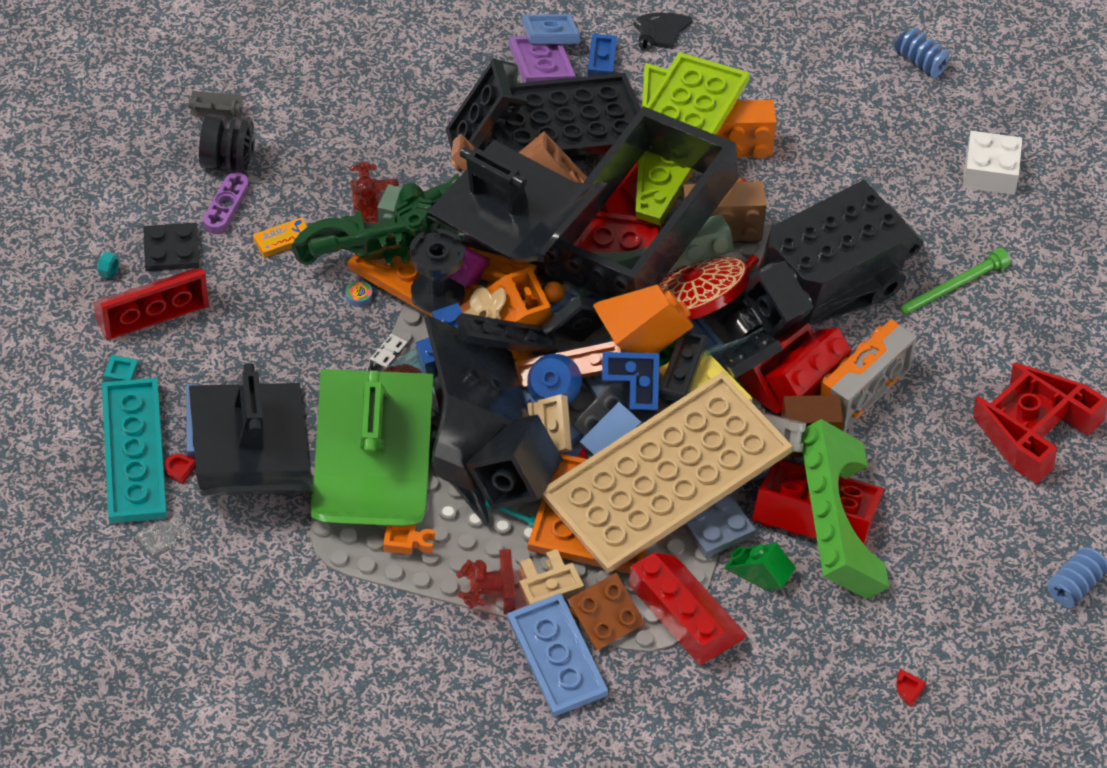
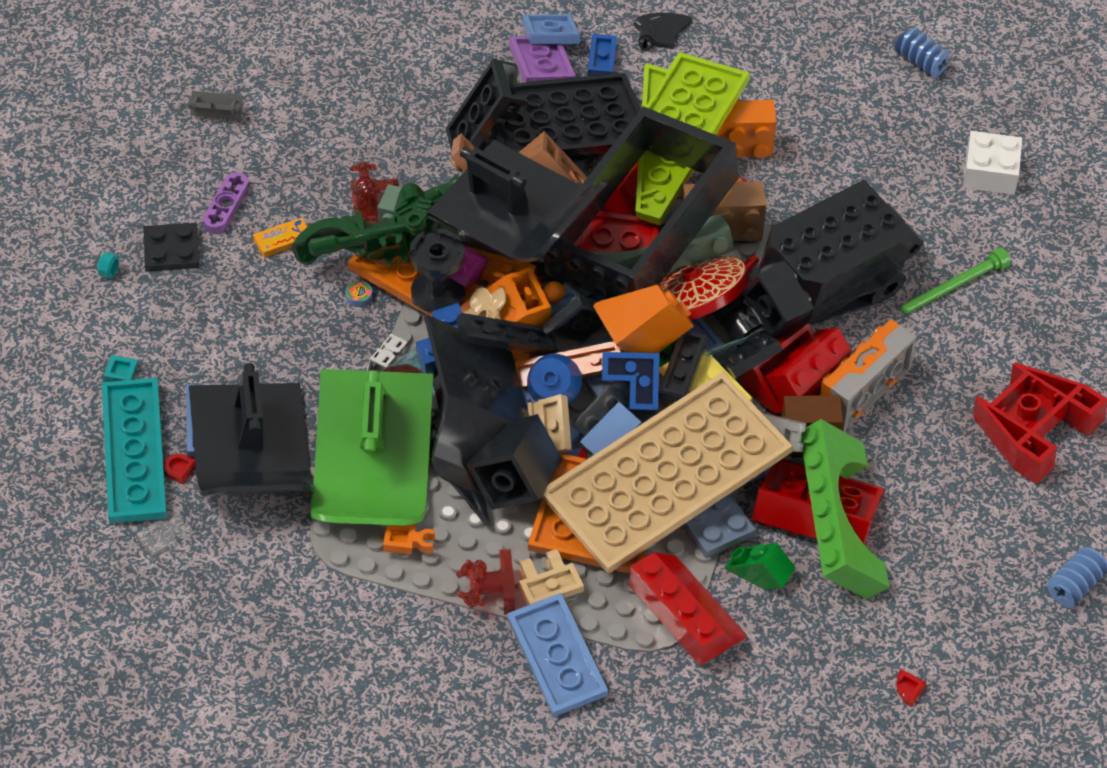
red slope [93,268,209,341] -> none
black wheel [199,114,255,173] -> none
teal hinge [486,501,536,528] -> none
dark orange hinge [567,573,645,651] -> none

